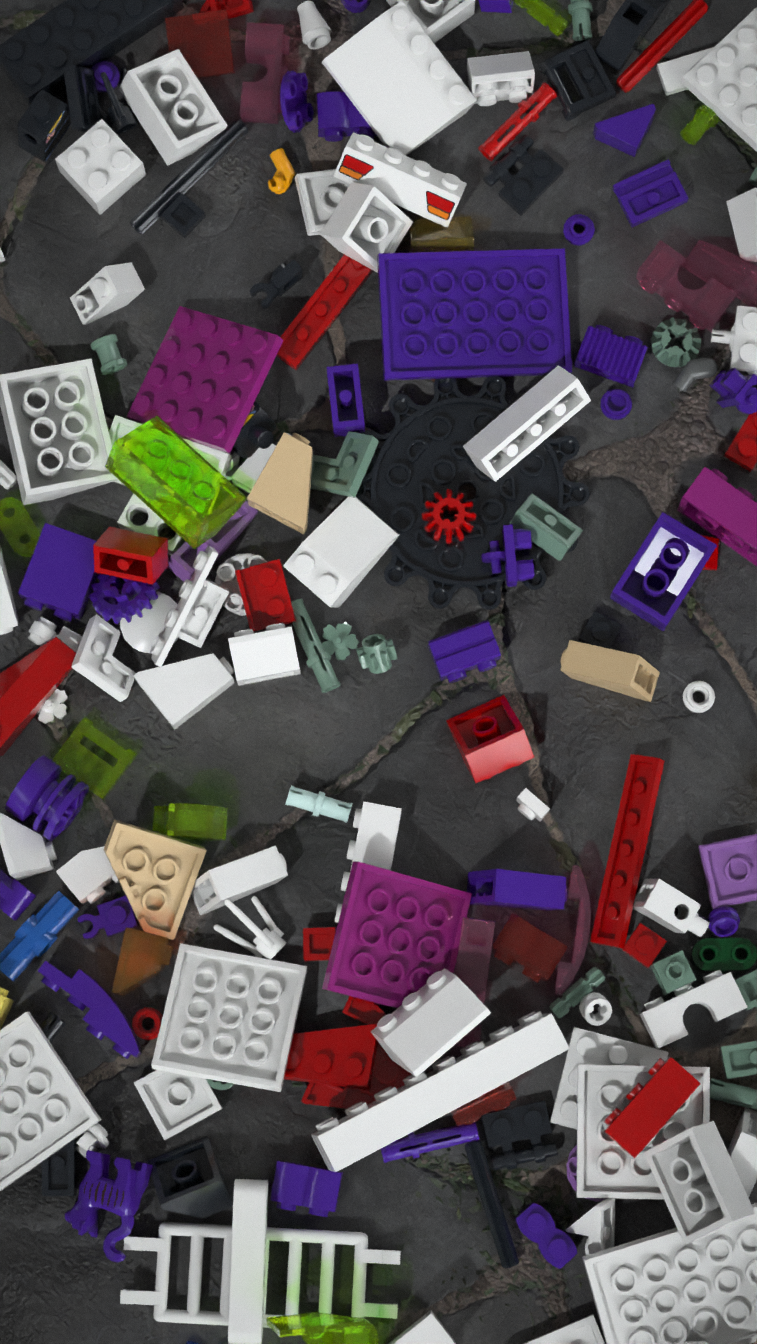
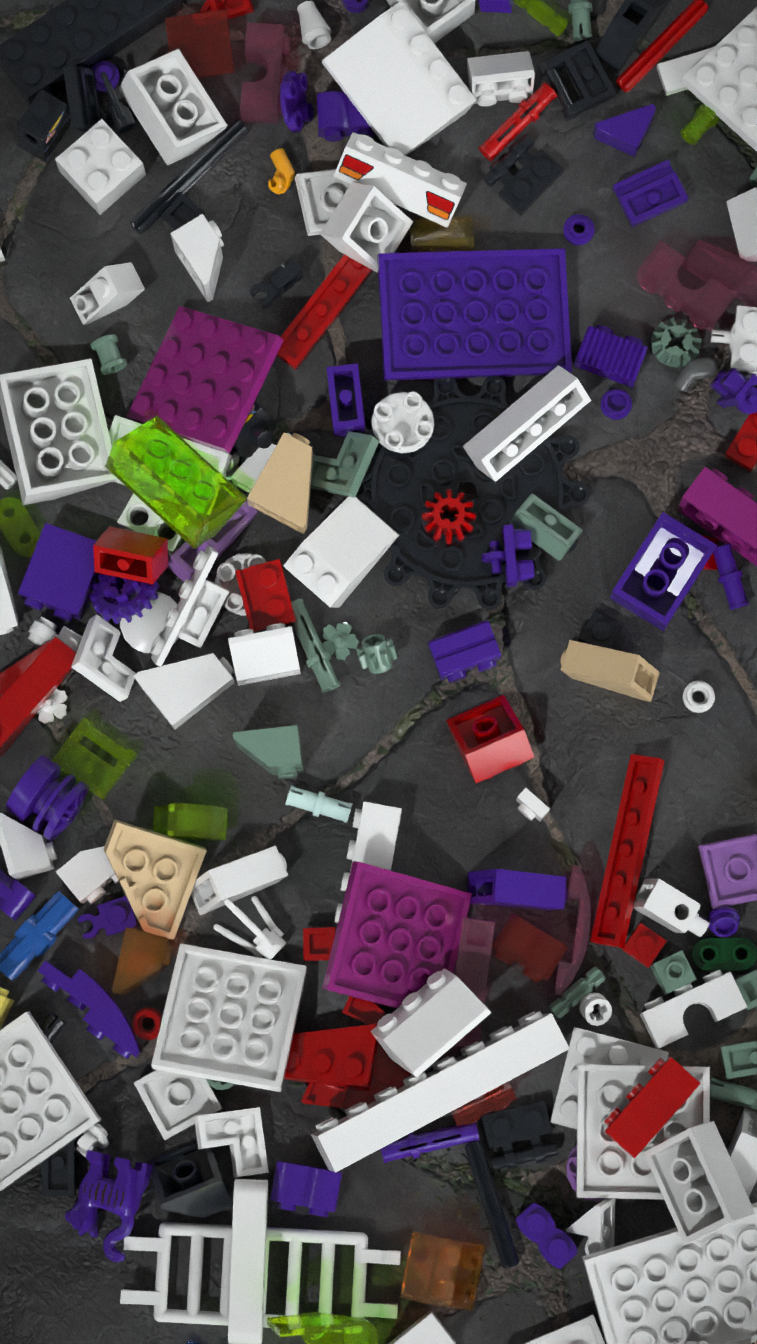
none -> white slope [170,214,224,302]
none -> white plate [194,1107,269,1178]
none -> sand green slope [233,725,304,779]
none -> white dish [371,392,434,453]
none -> clear orange slope [400,1232,485,1311]
none -> dark purple pin [713,544,749,610]

